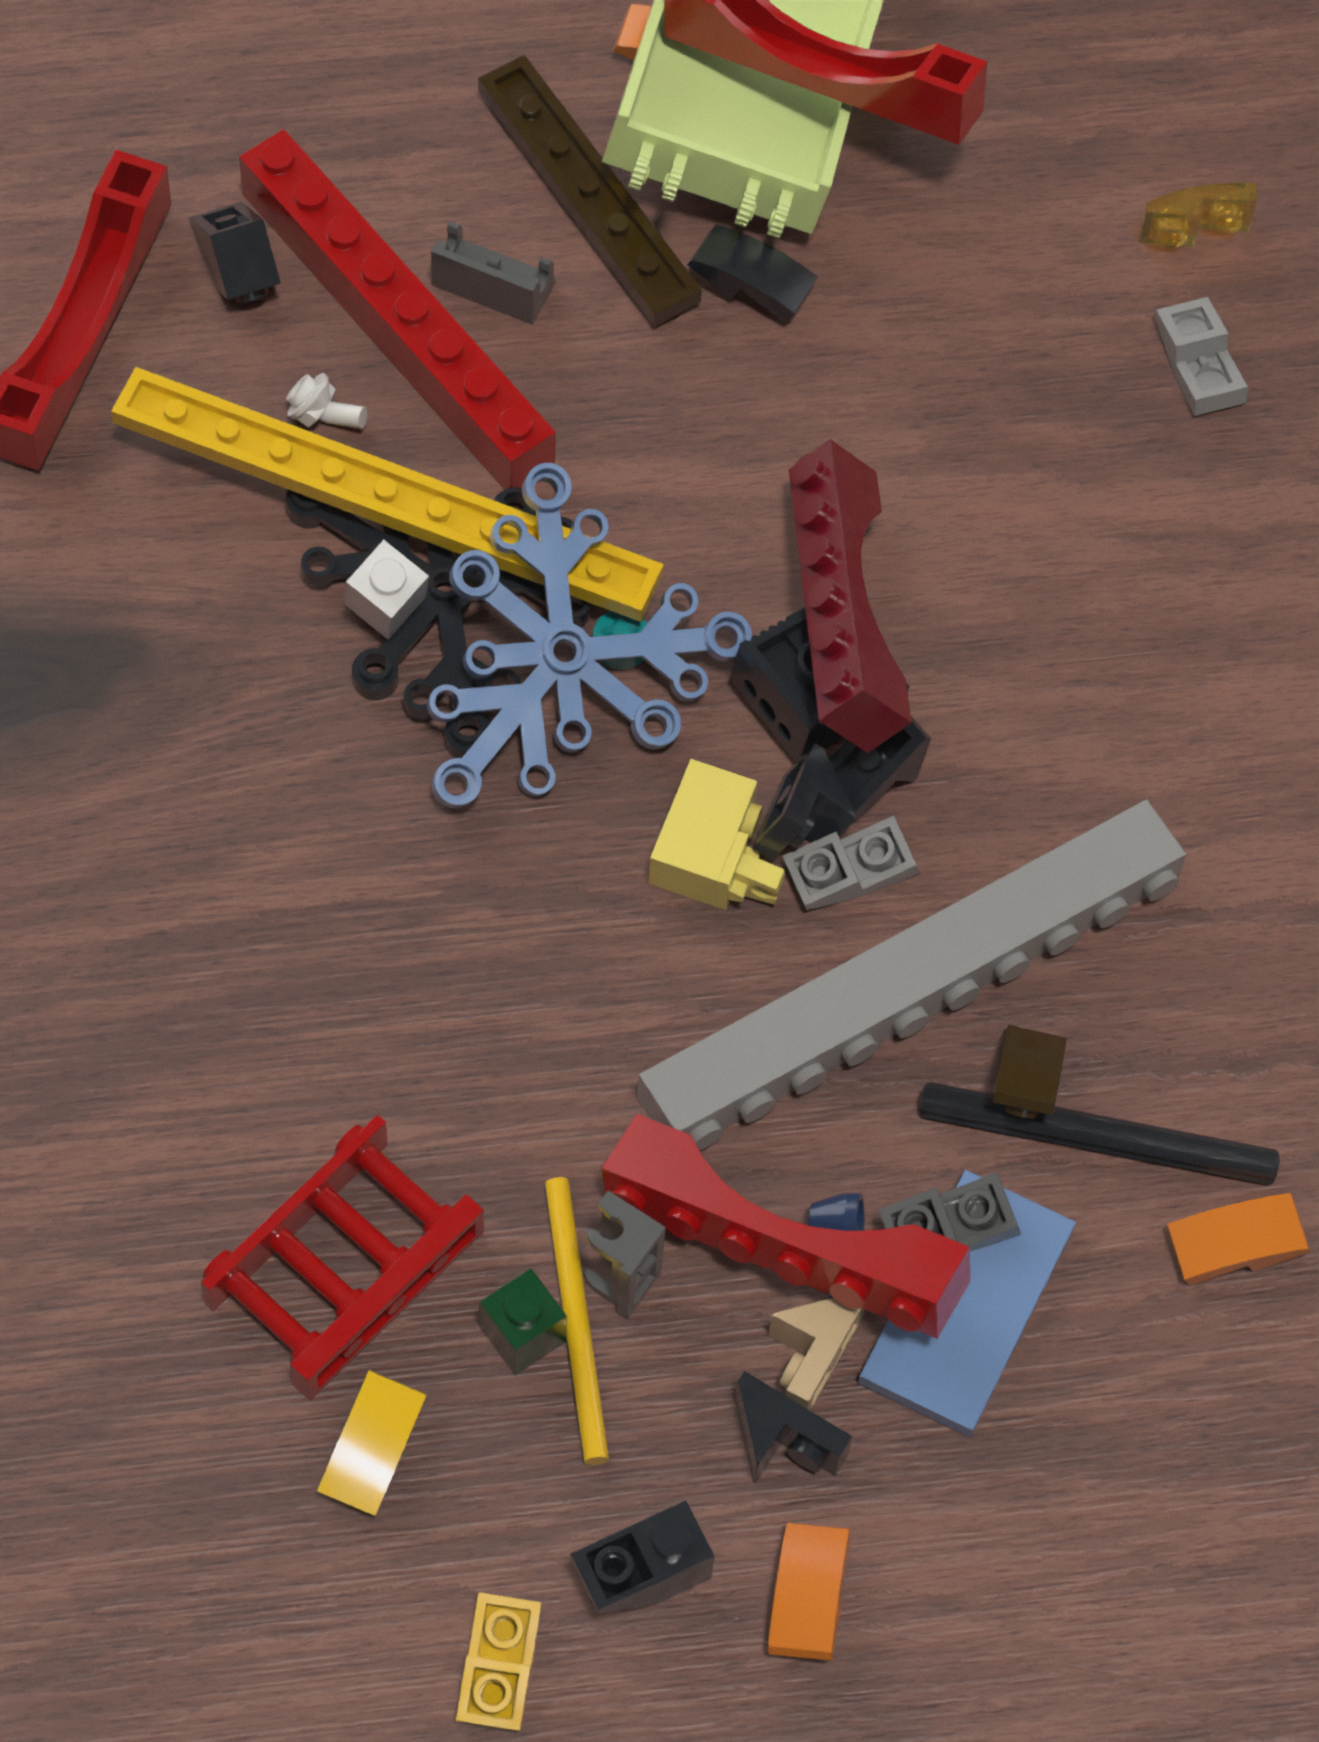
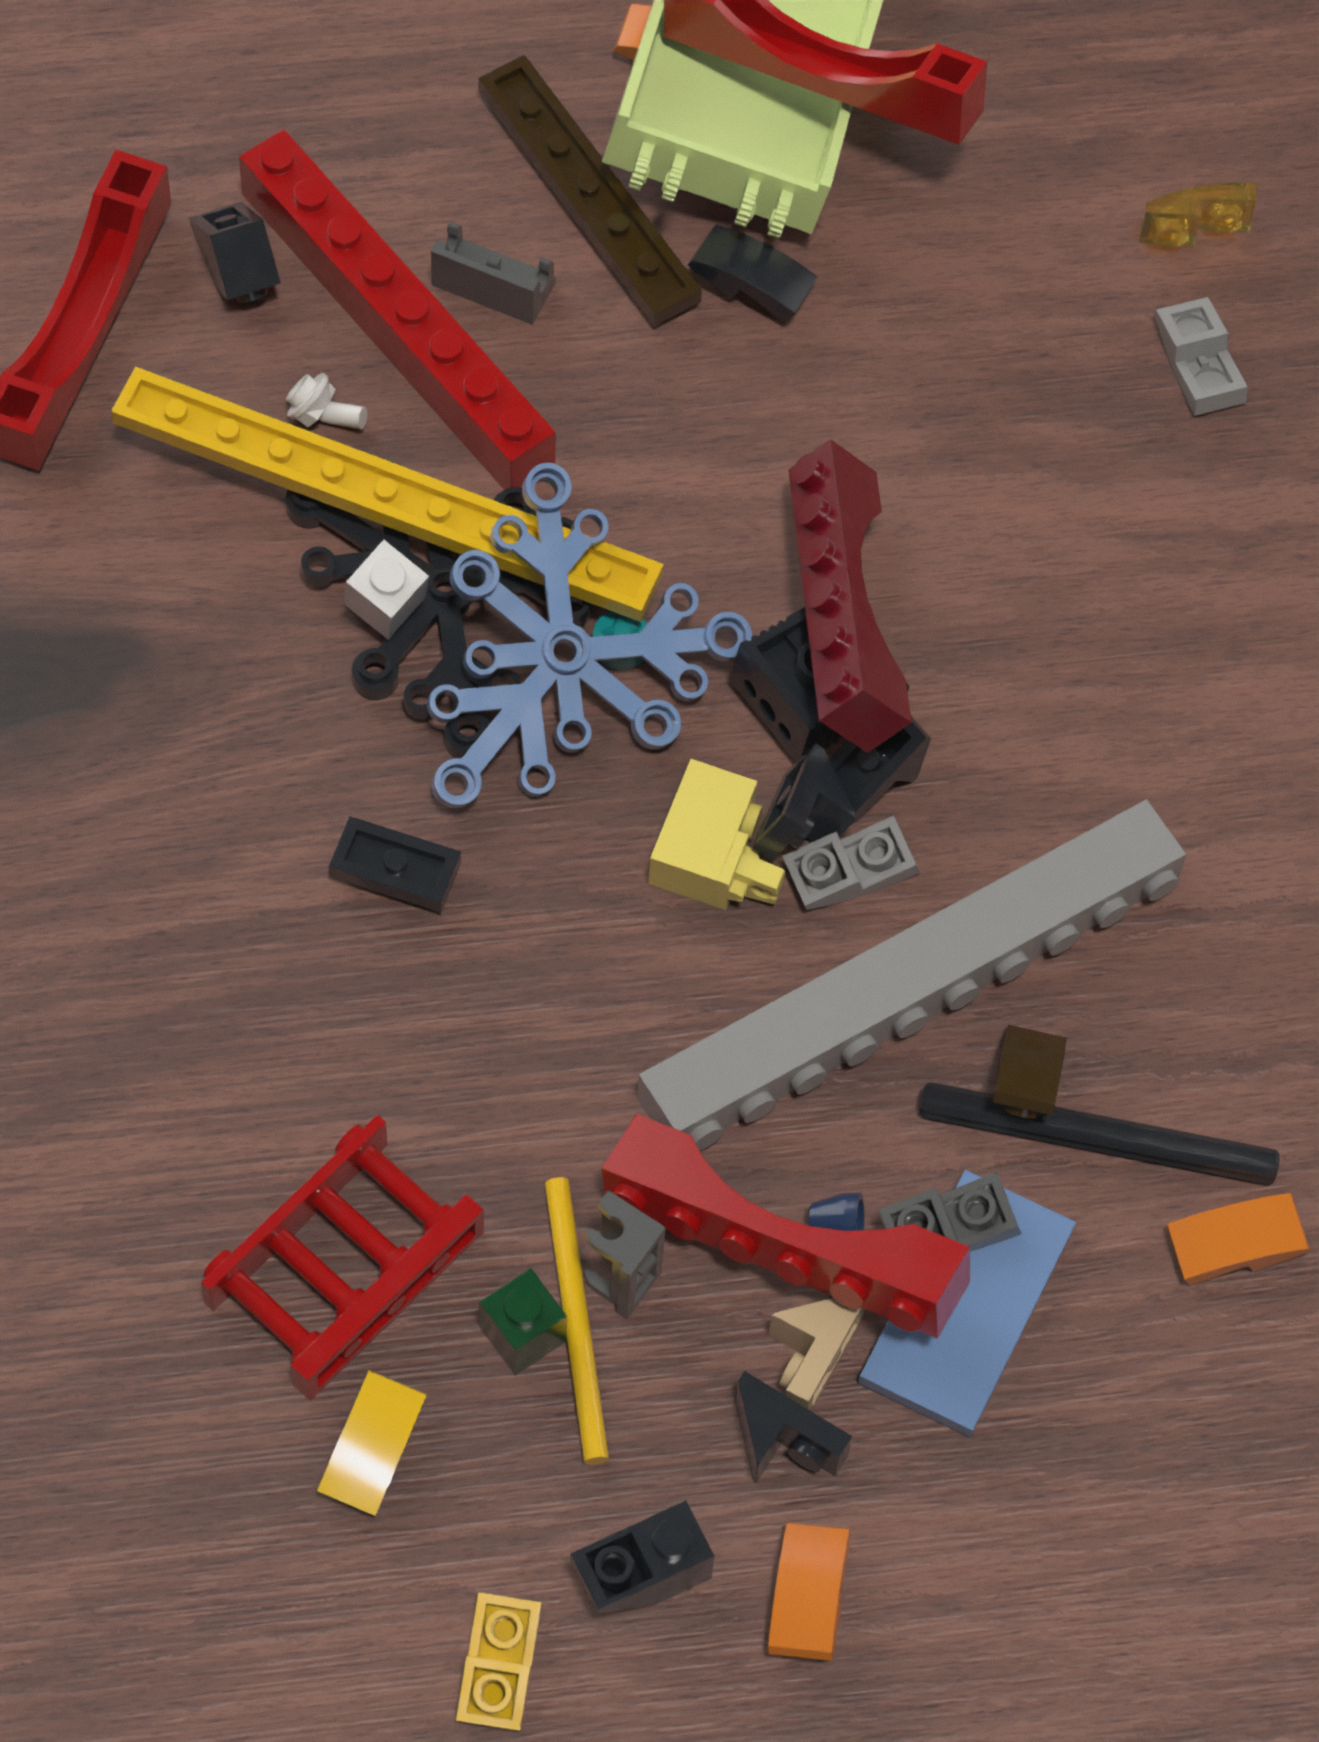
none -> black plate [329,816,462,912]

